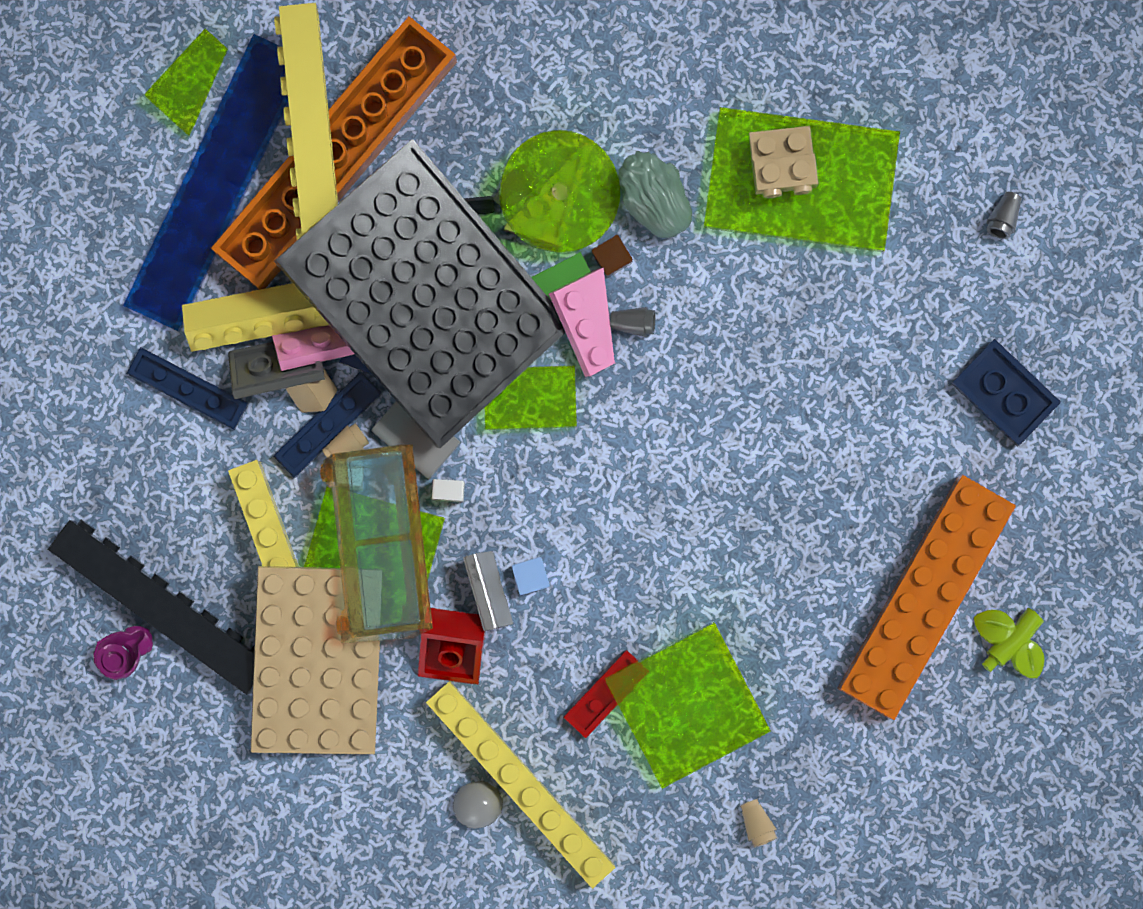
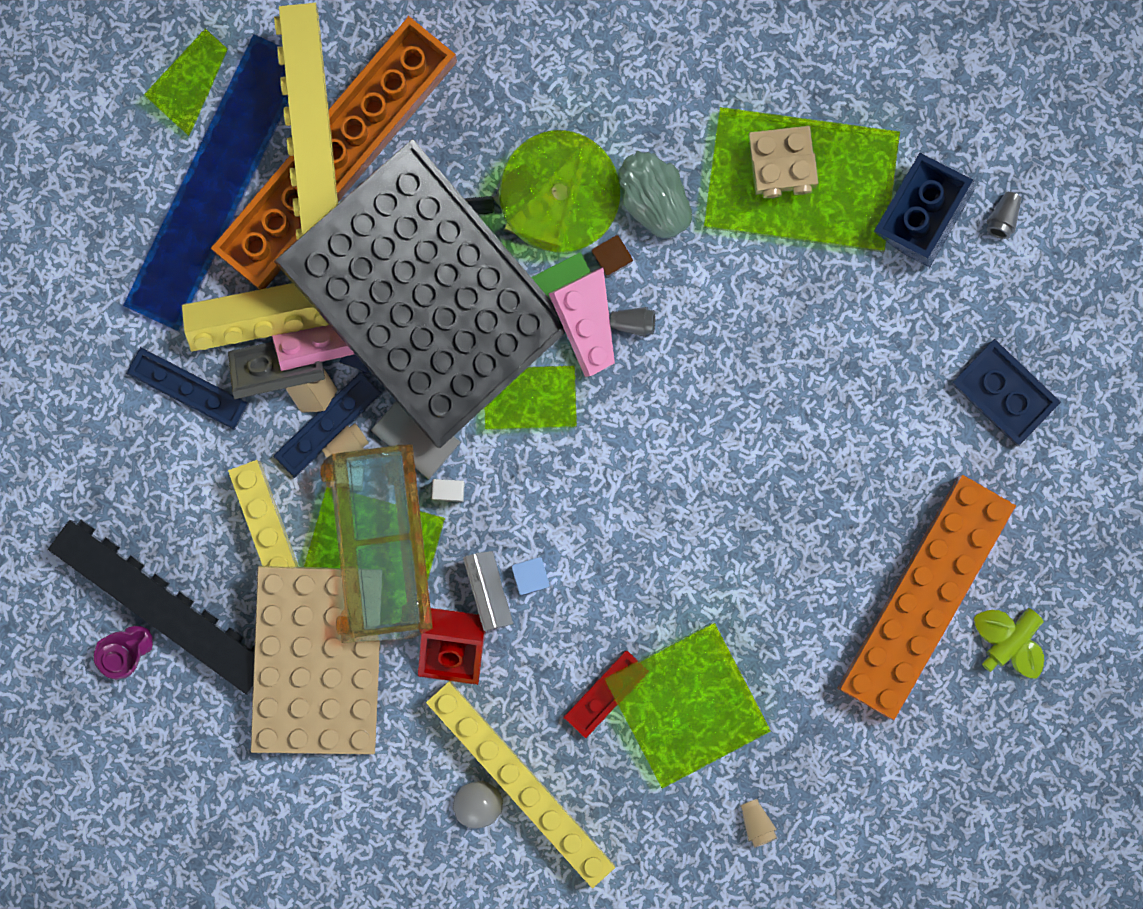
none -> dark blue slope [874,152,975,268]

